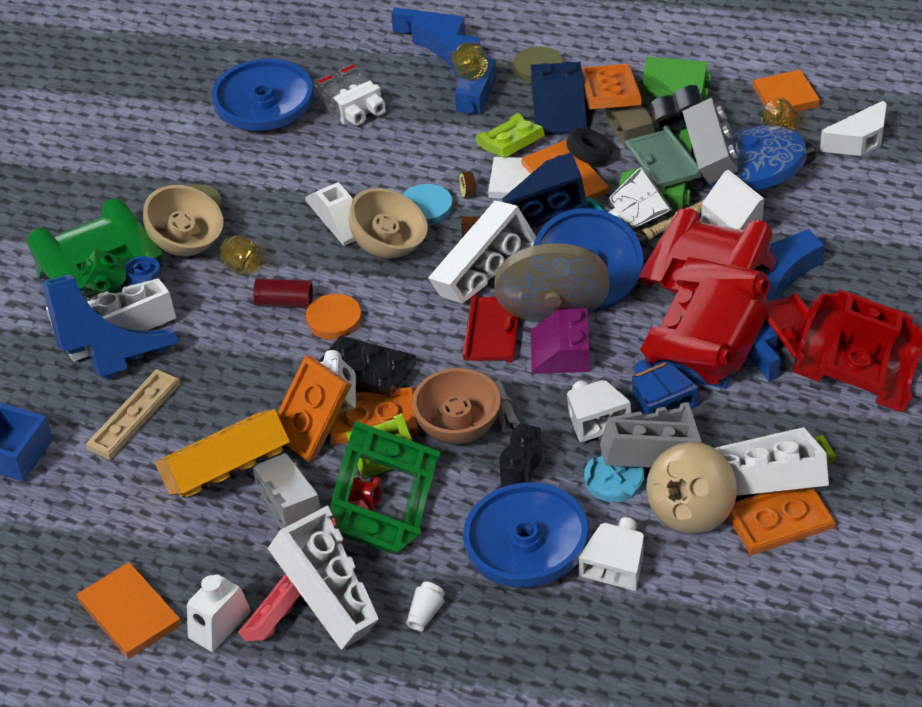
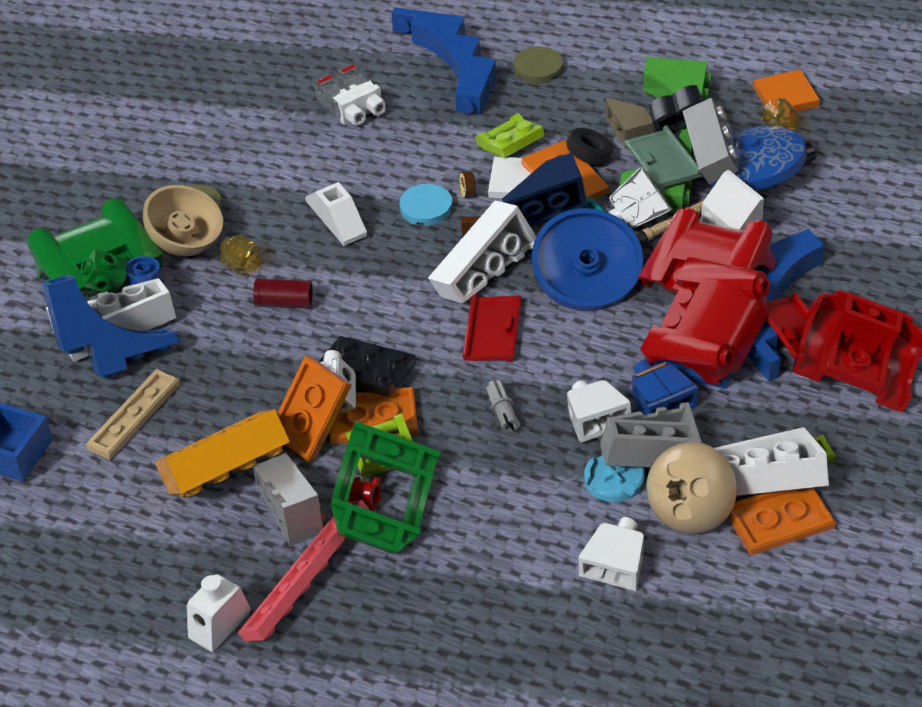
orange tile [76,562,182,659] -> none
blue dish [212,59,314,131] -> none
white wedge [268,506,379,650] -> none
orange tile [305,294,362,340] -> none
tan piece [349,188,428,259] -> none
white cone [406,582,445,632] -> none
nougat piece [412,368,501,444] -> none
clear yellow head [451,42,488,81] -> none
blue dish [463,482,589,587] -> none
dark tan dish [495,243,610,322] -> none
black brick [499,423,542,488] -> none
dark blue slope [530,61,587,135] -> none
magenta slope [531,308,589,374] -> none
orange tile [582,64,641,109] -> none
white slope [820,101,887,156] -> none

